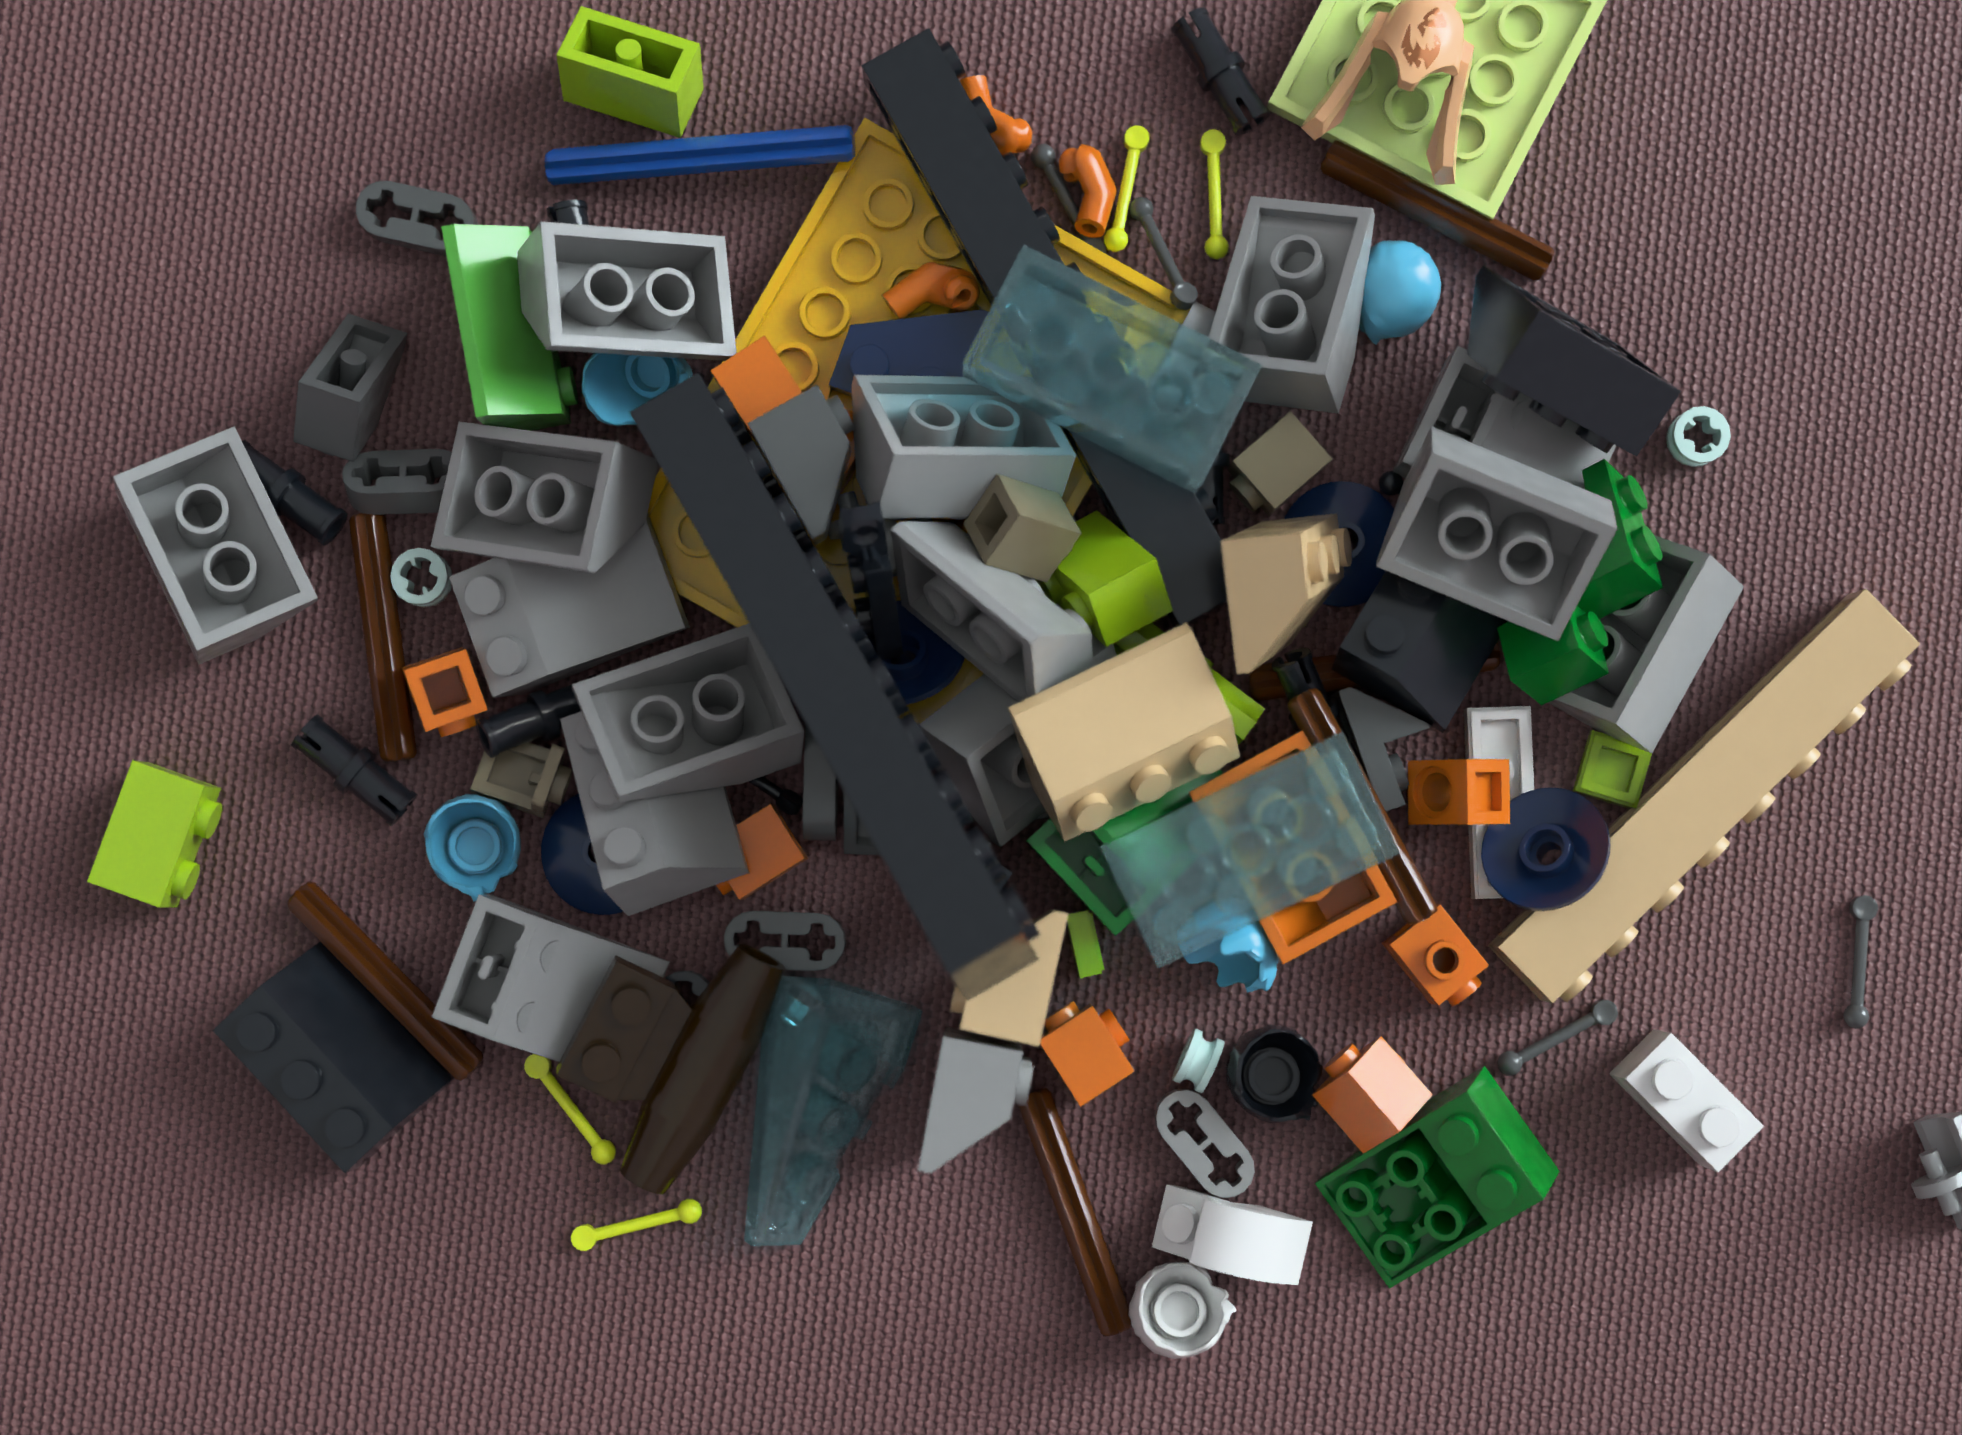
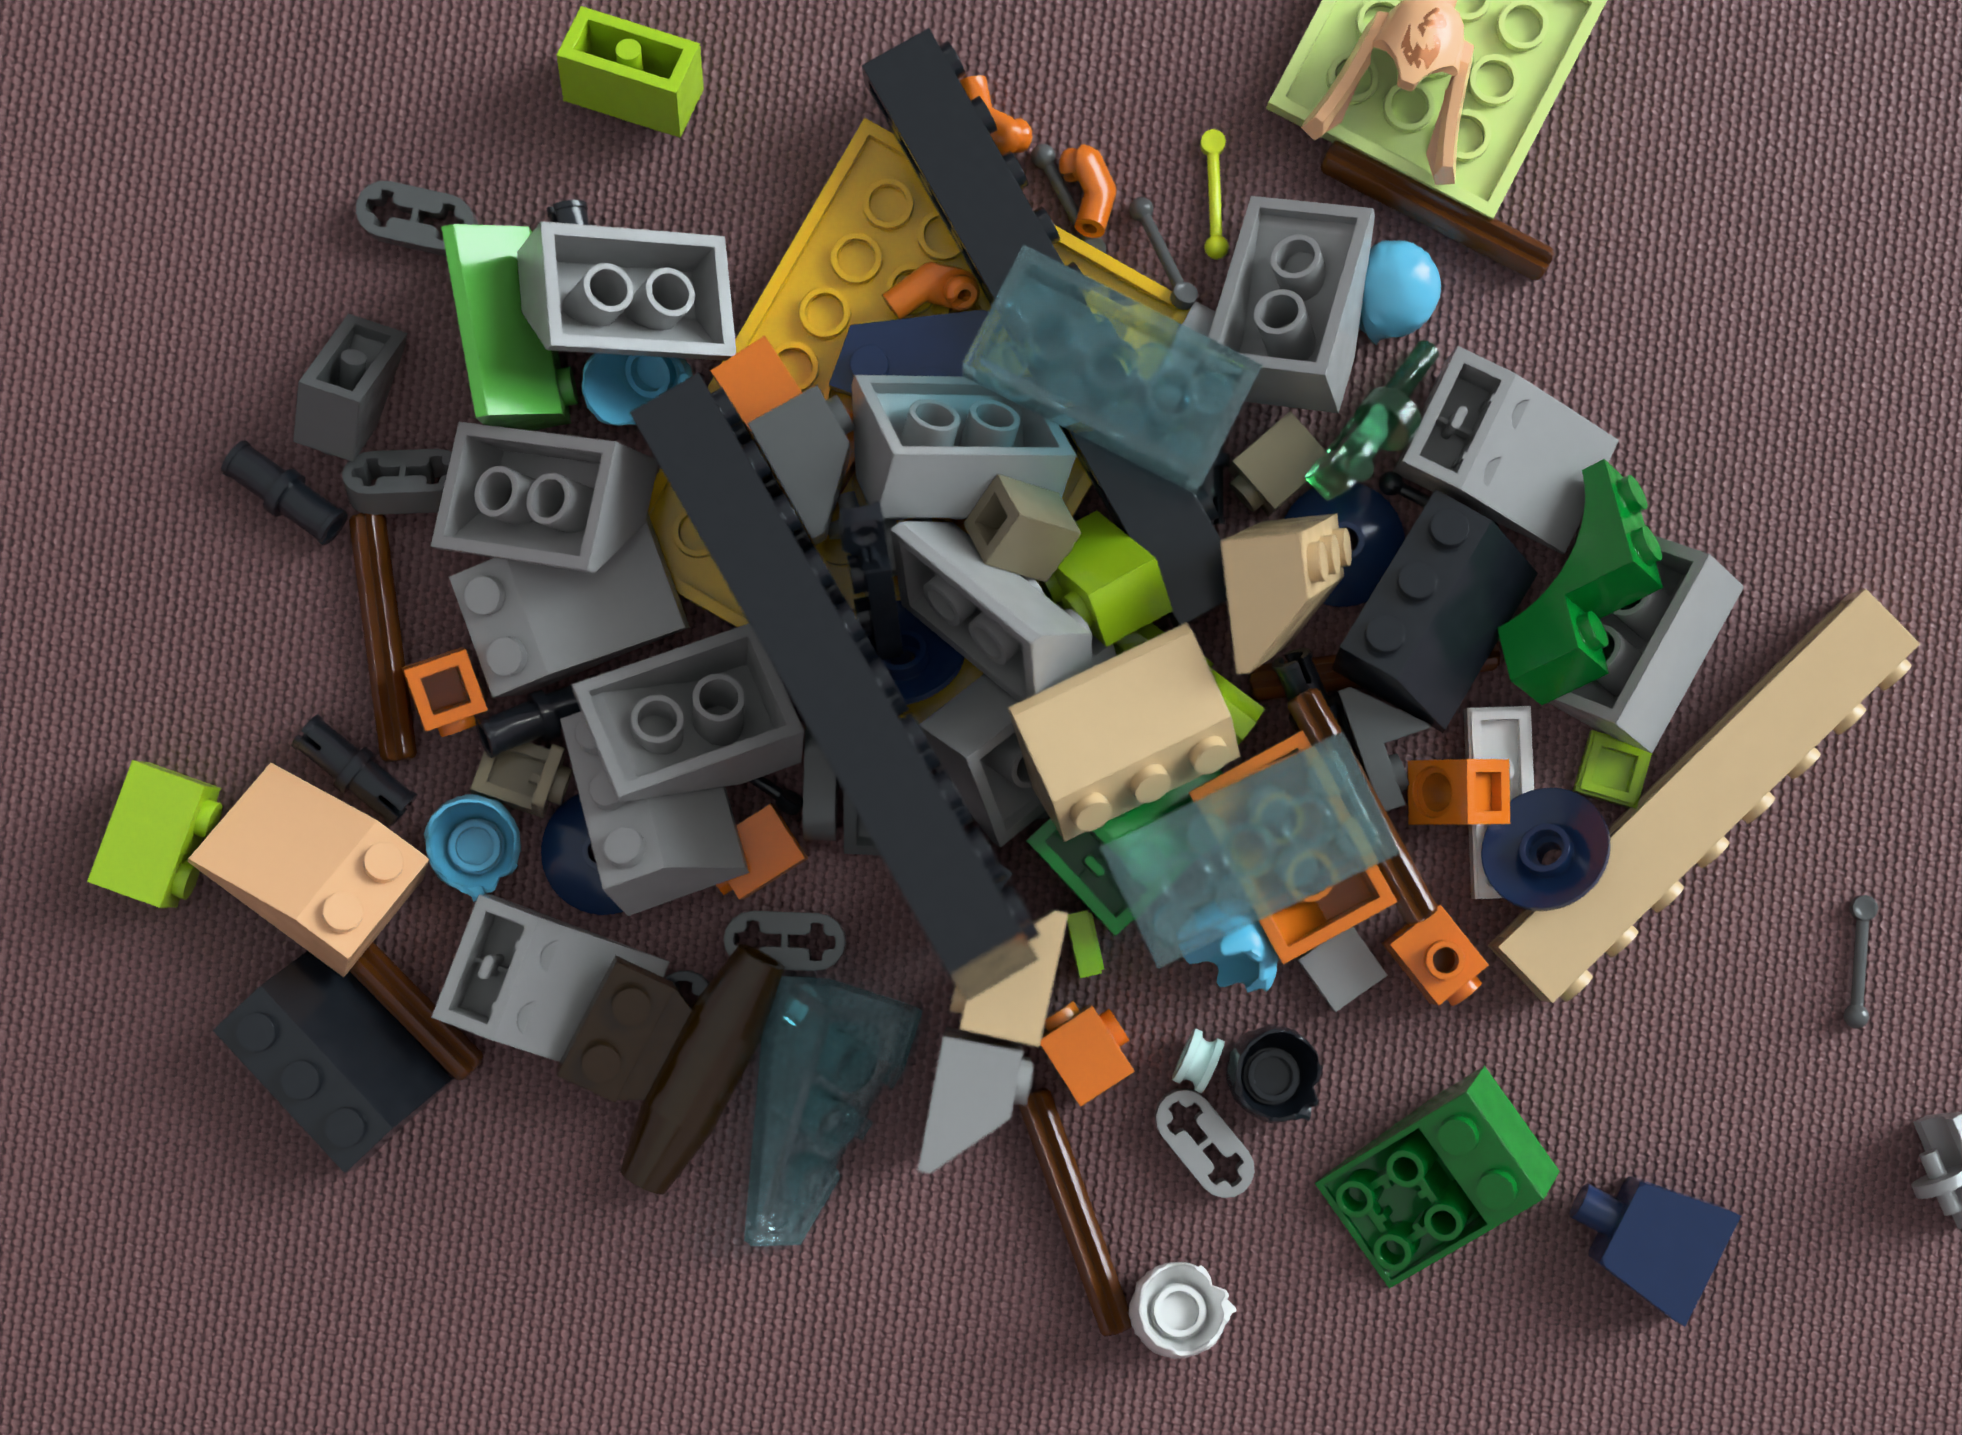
light grey slope [113,426,318,665] -> none
light aqua bush [390,548,452,608] -> none
neon yellow hinge [524,1054,616,1165] -> none
blue axle [545,125,856,185] -> none
neon yellow hinge [571,1199,702,1251] -> none
neon yellow hinge [1103,125,1149,252] -> none
white brick [1152,1184,1313,1285] -> none
black pin [1171,7,1271,136] -> none
orange brick [1312,1036,1432,1154] -> none
light grey slope [1376,426,1617,641] -> none
black slope [1467,265,1681,457] -> none
dark grey hinge [1497,1000,1618,1076] -> none
white brick [1609,1029,1764,1172] -> none
light aqua bush [1666,406,1731,467] -> none
none -> light nougat slope [188,763,430,977]
none -> light grey tile [1296,927,1388,1012]
none -> clear green piece [1304,340,1439,501]
none -> dark blue torso [1569,1176,1741,1326]

